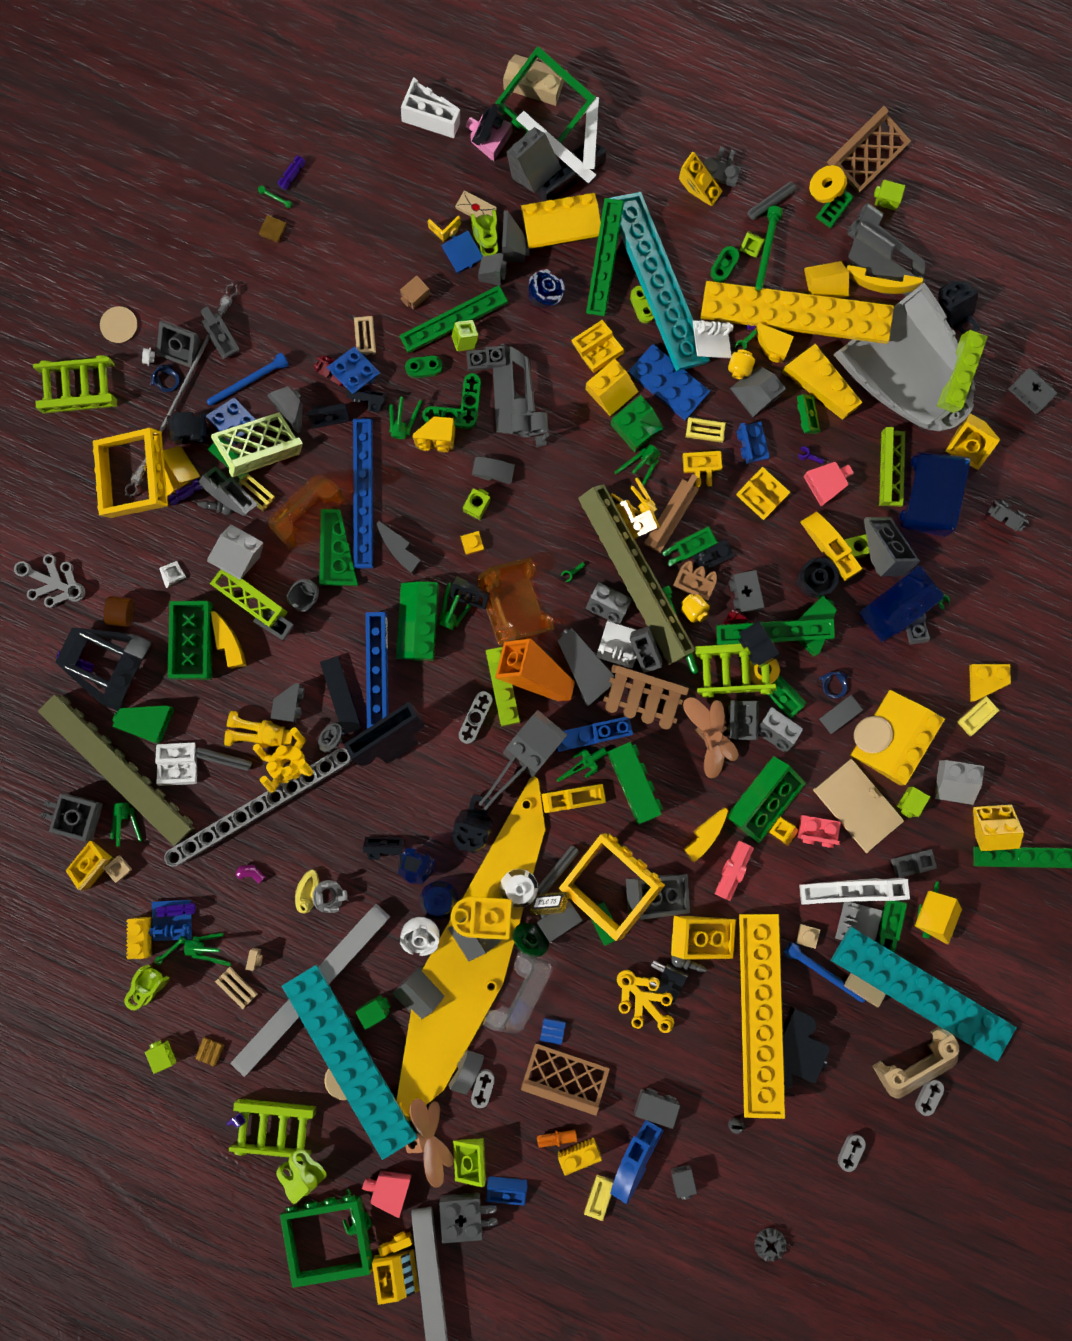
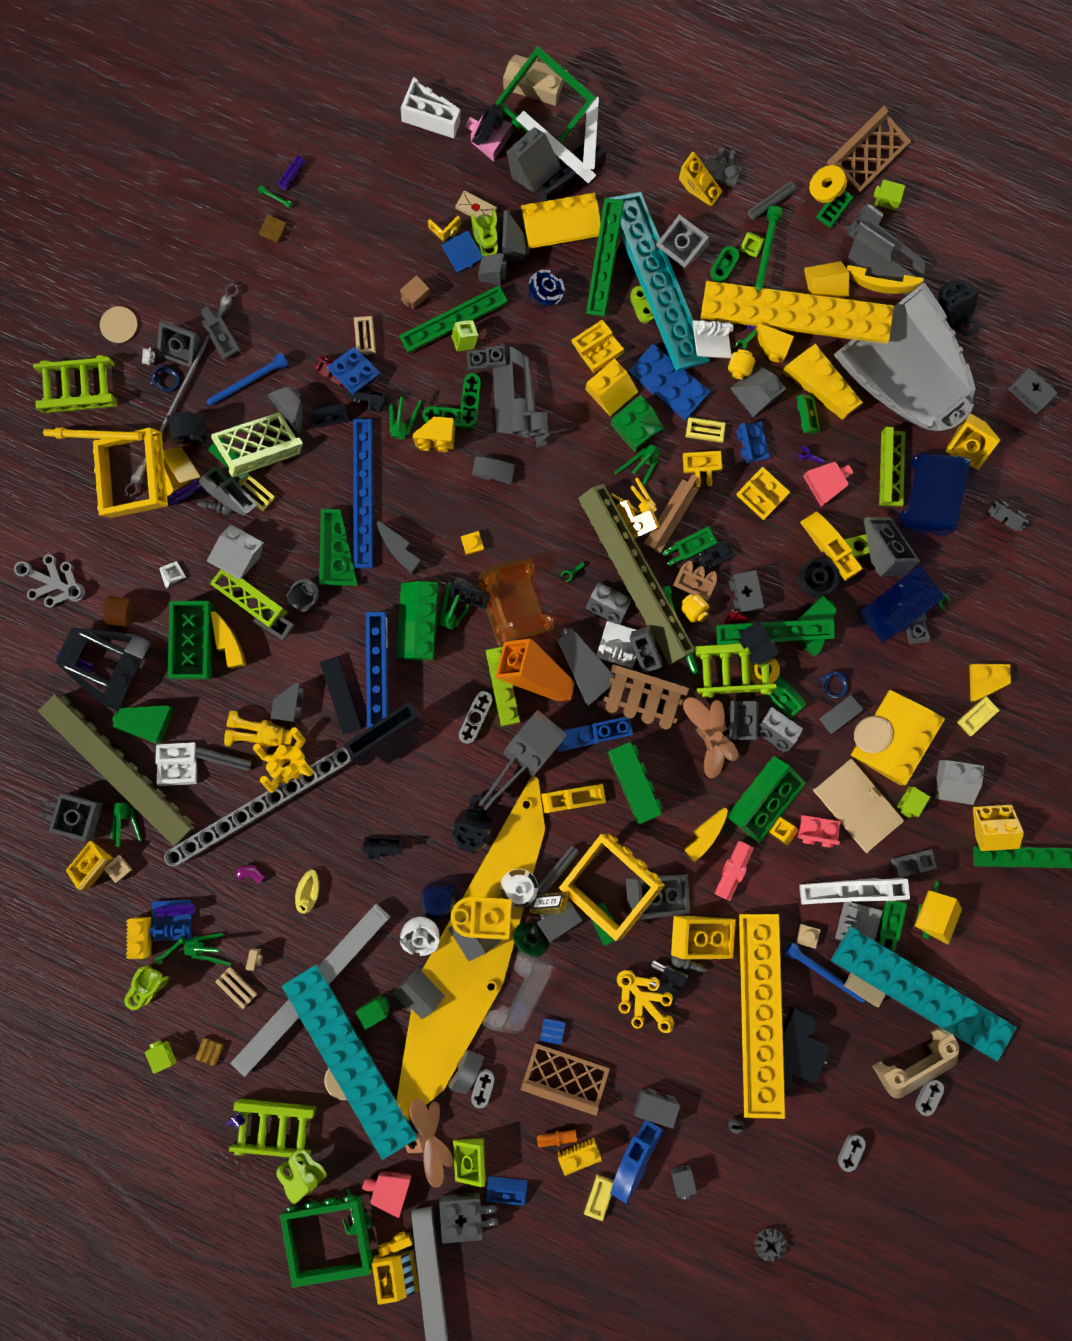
blue hinge [206,398,257,445] -> none
clear orange windscreen [268,474,346,550] -> none
light grey piece [313,880,347,913] -> none
dark grey gear [318,723,345,753] -> none
clear blue cone [398,848,436,884] -> none
green plate [405,356,443,378] -> none
lime brick [463,488,491,520] -> none
green piece [557,747,607,782] -> none
lime arch [936,330,988,413] -> none
none -> yellow bar [43,427,142,440]
none -> light grey slope [656,214,709,268]

